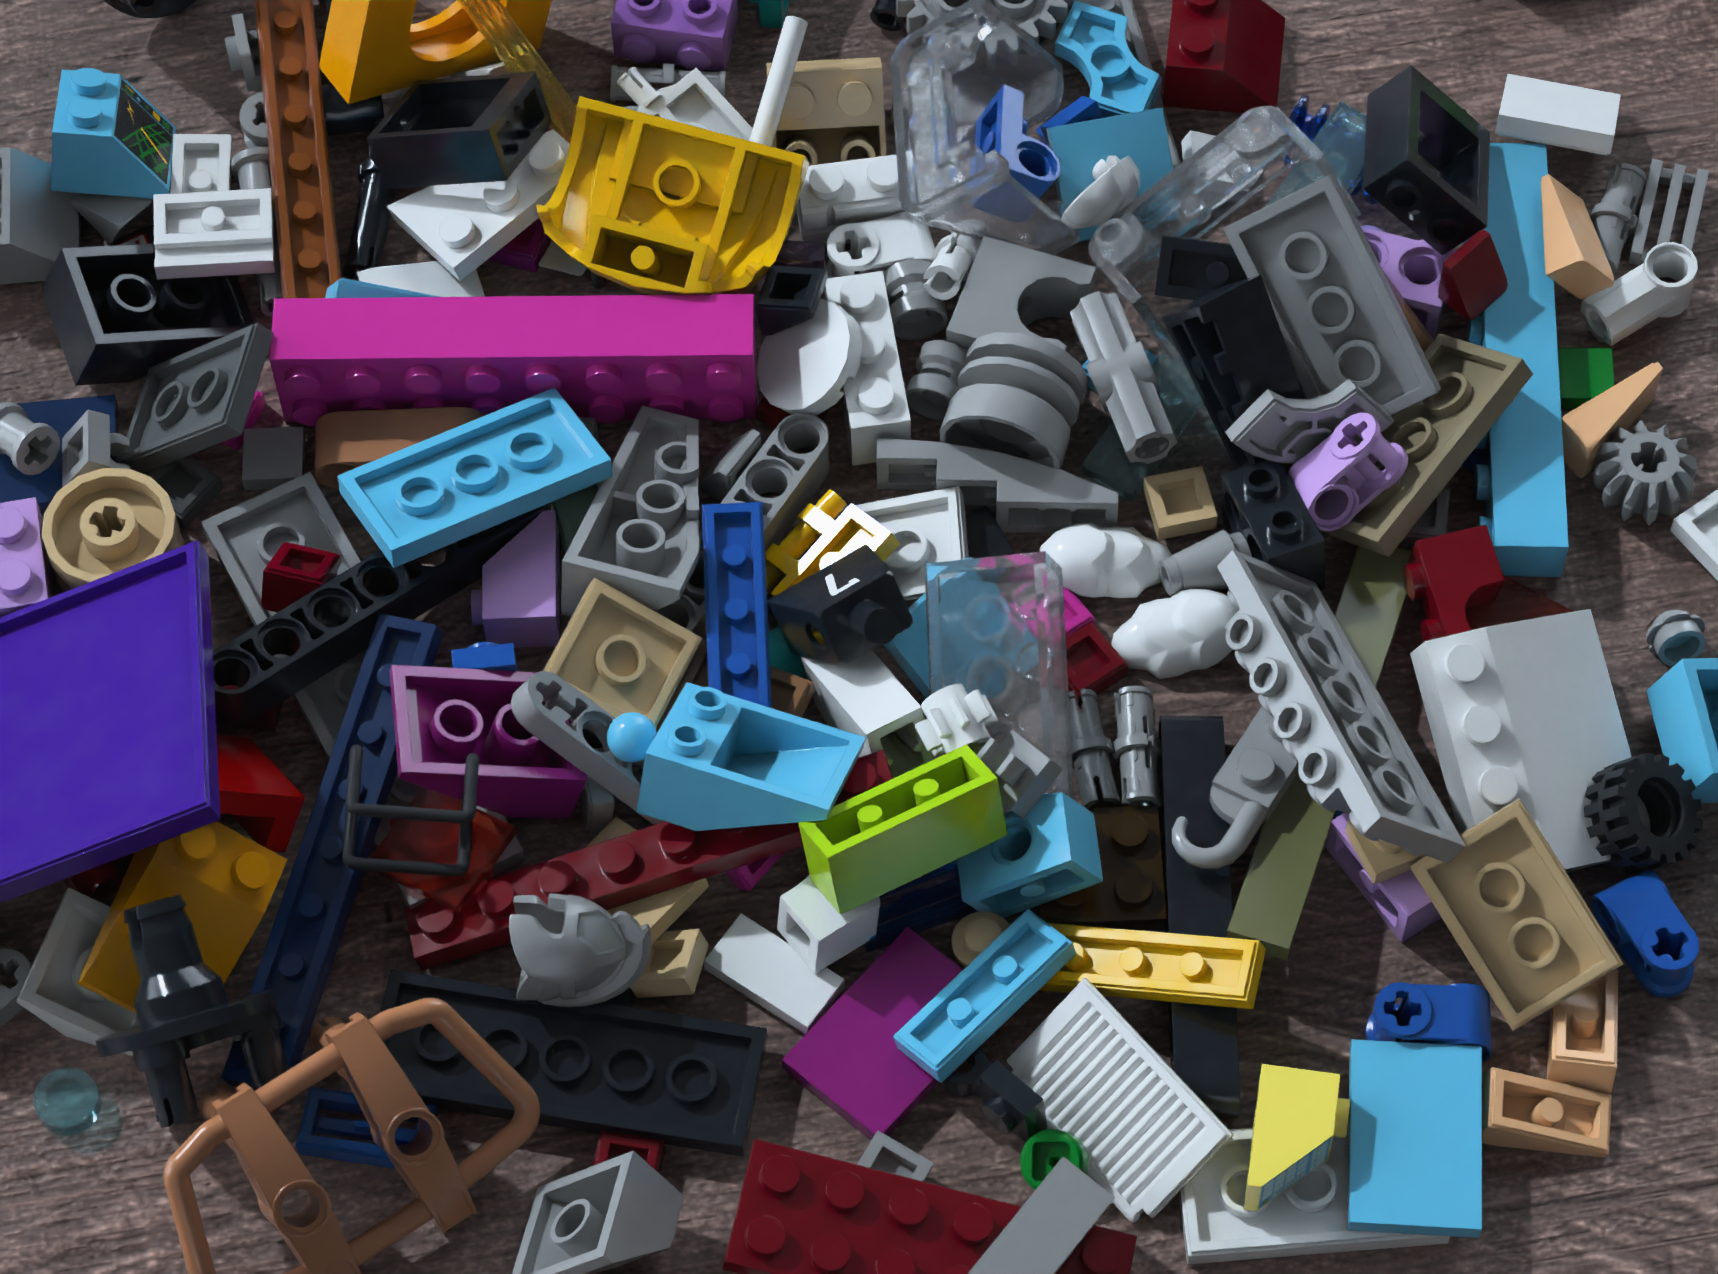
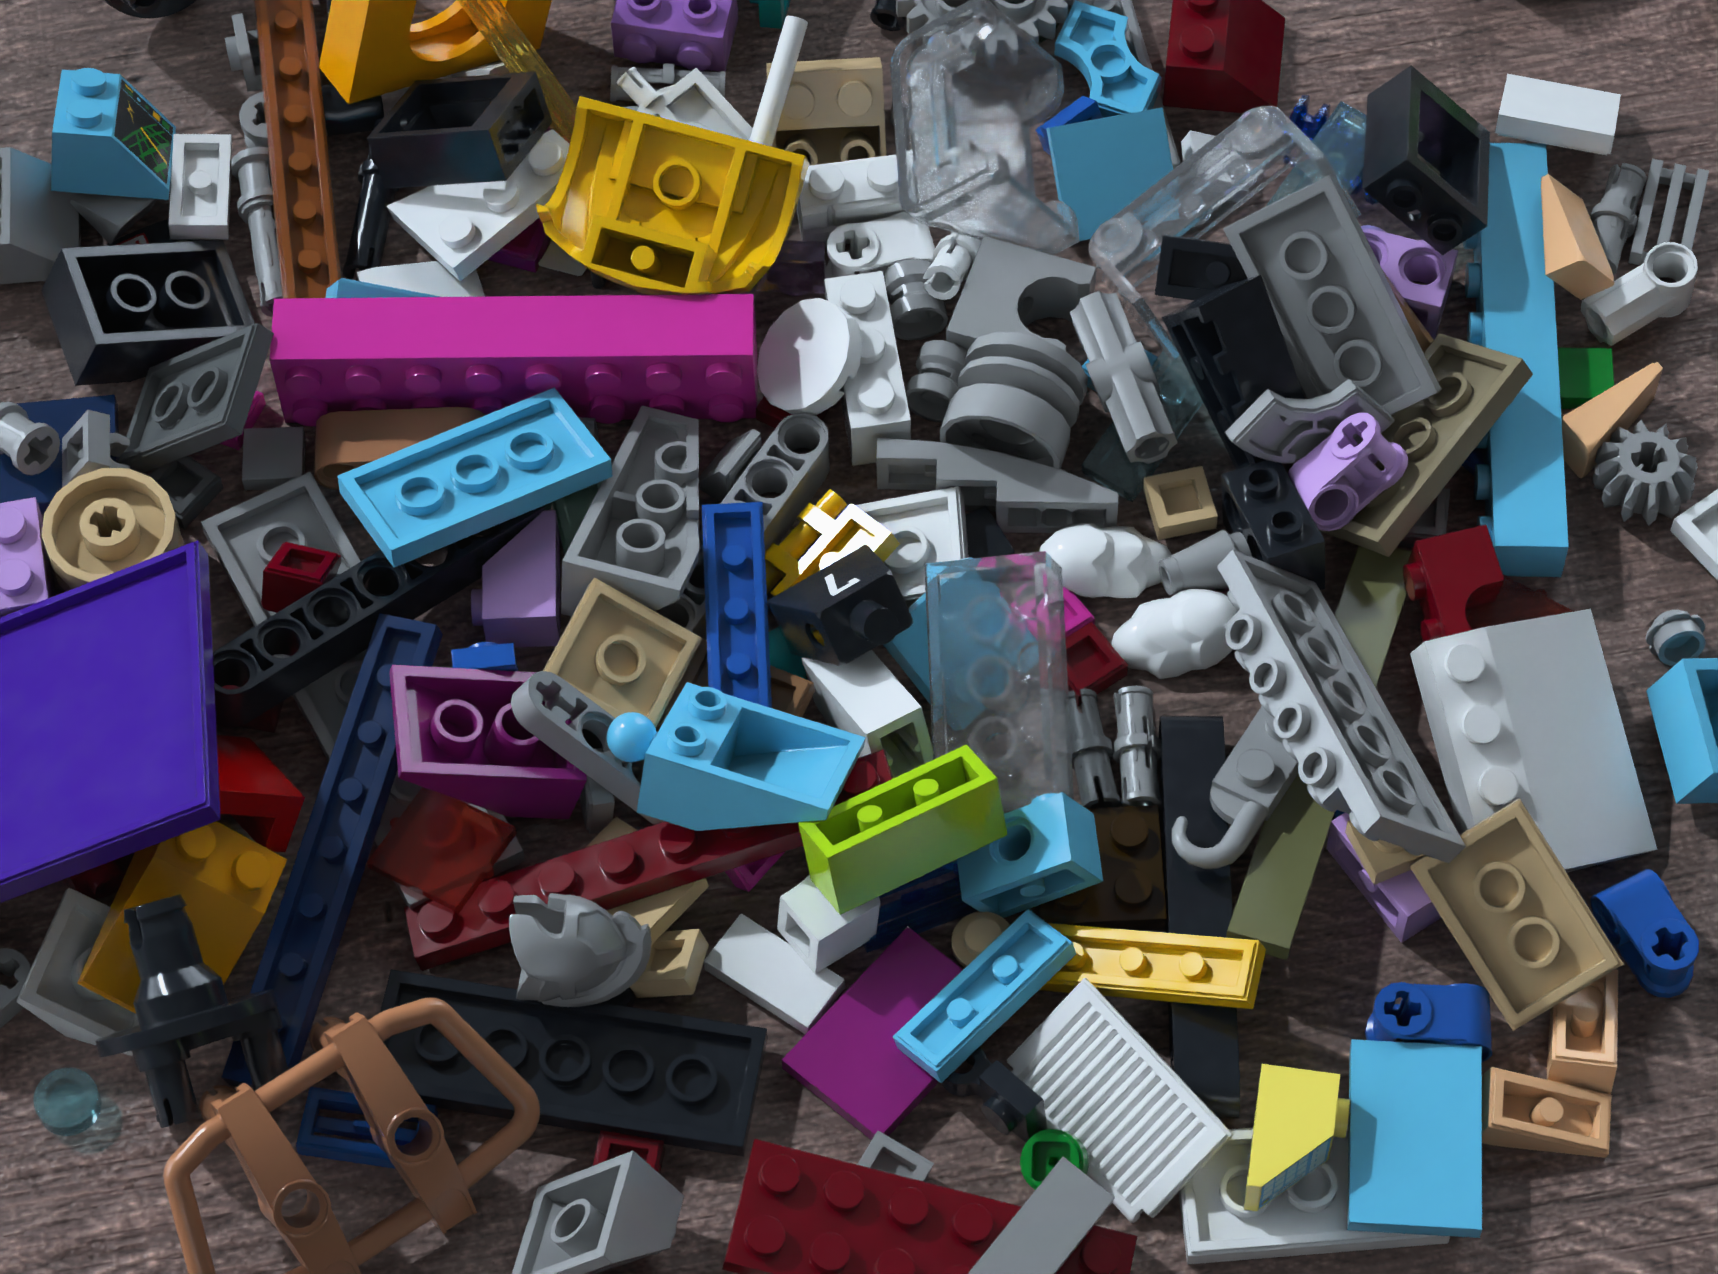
white plate [153,188,275,279] -> none
black piece [342,745,479,877] -> none
black slope [755,266,828,336] -> none
white gear [914,684,998,757] -> none
blue plate [972,84,1061,218] -> none
light grey tile [977,730,1063,819] -> none
white arm [1060,155,1141,229] -> none
dark red slope [1438,229,1508,321] -> none
black tyre [1584,753,1703,874] -> none

